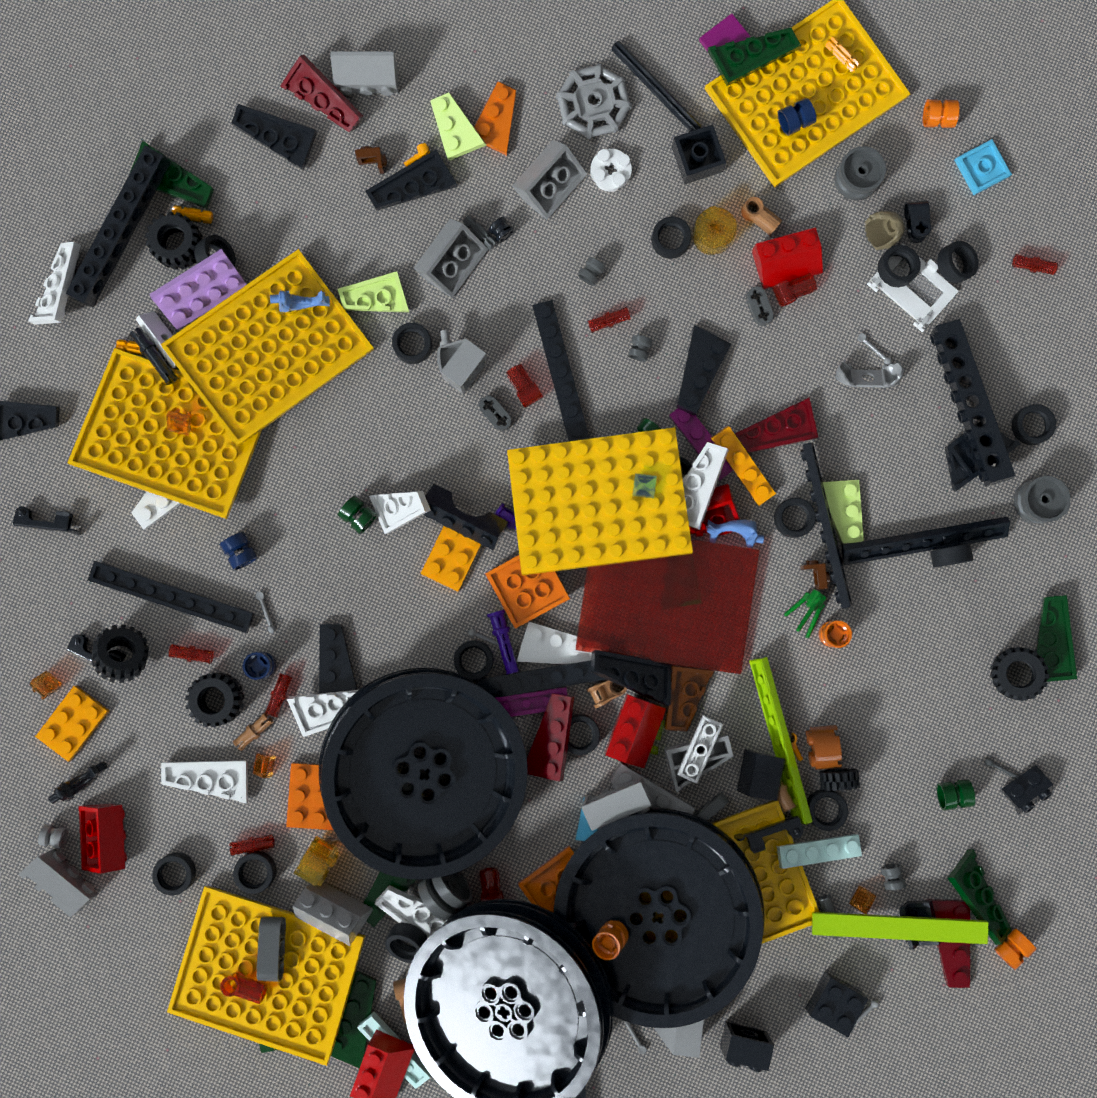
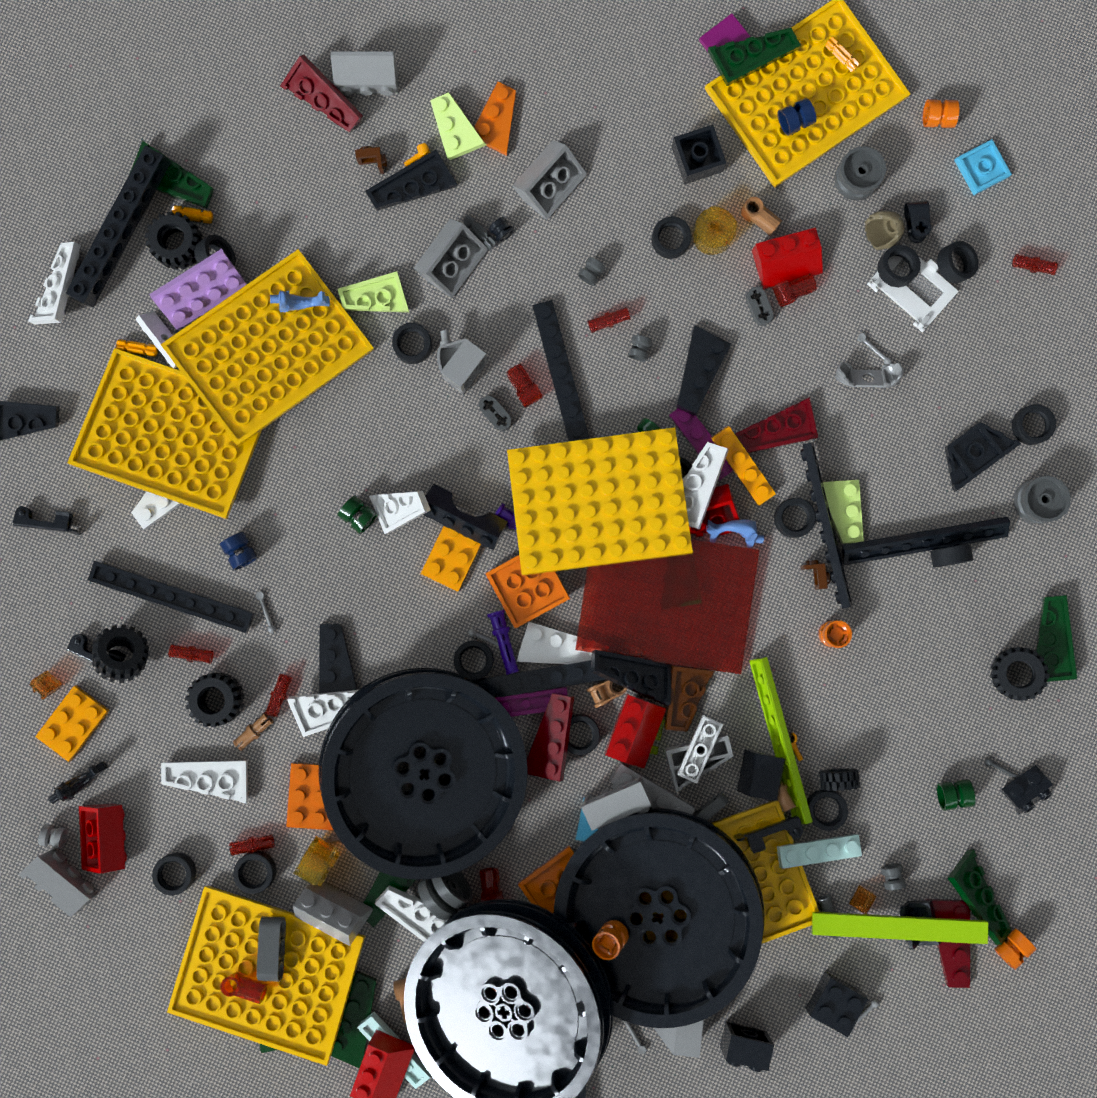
black pin [130,327,178,385] -> none
clear orange tile [166,408,191,436] -> none
black wing [231,104,317,171] -> none
dark blue wheel [242,651,276,680] -> none
clear orange slope [253,753,276,778] -> none
black tyre [385,923,428,963] -> none
light grey plate [555,63,632,140] -> none
white plate [590,149,632,192] -> none
black axle [612,41,702,132] -> none
clear light blue tile [633,473,657,498] -> none
green plant [784,589,827,638] -> none
dark orange brick [805,725,842,770] -> none
black brick [930,319,1016,487] -> none

